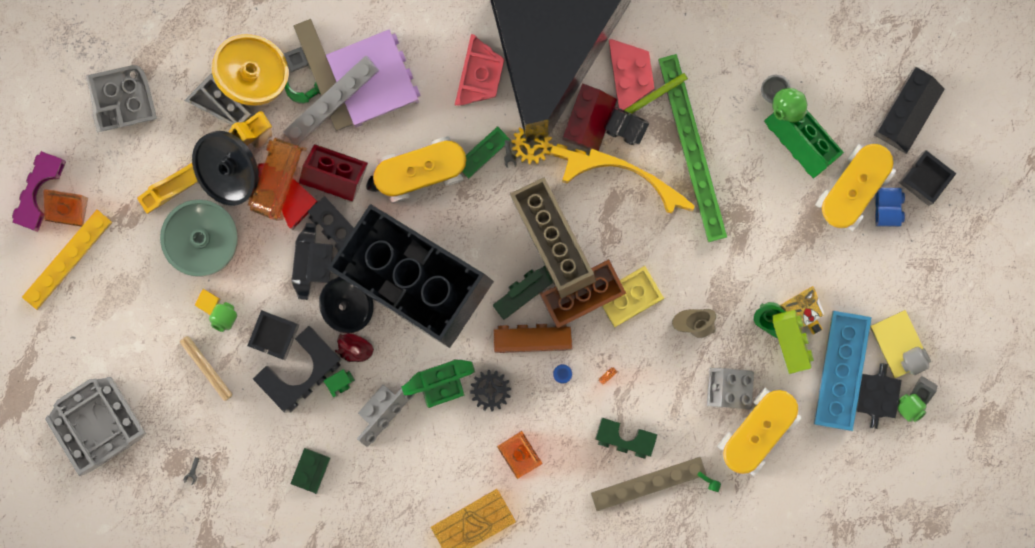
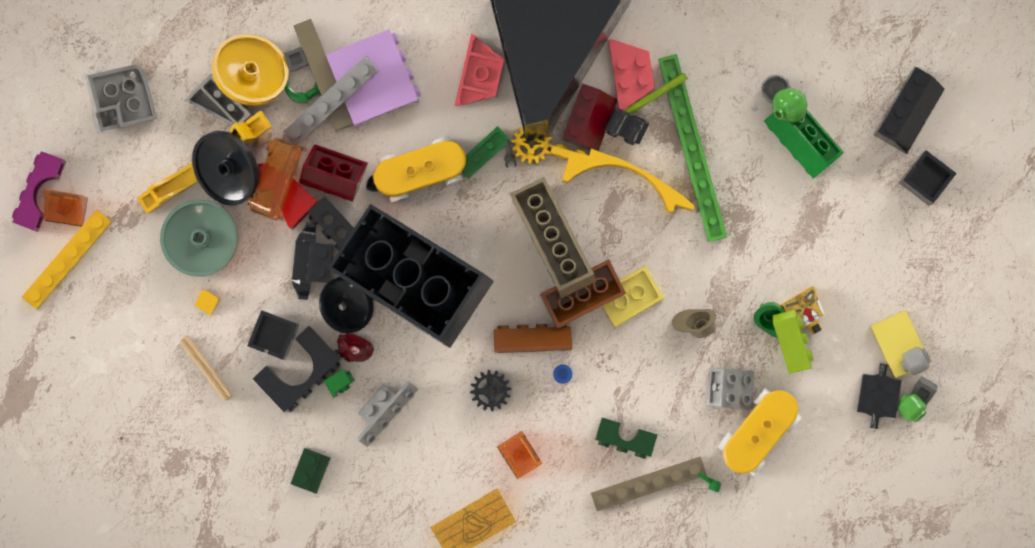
light grey wedge [45,377,146,476] -> none
dark grey hand [184,457,199,485] -> none
bright green head [209,302,238,332] -> none
green plate [401,359,475,408] -> none
dark green bracket [493,265,553,320] -> none
clear orange tile [598,367,617,385] -> none
dark azure plate [814,311,872,431] -> none
yellow piece [815,144,896,232] -> none
blue brick [875,188,905,227] -> none

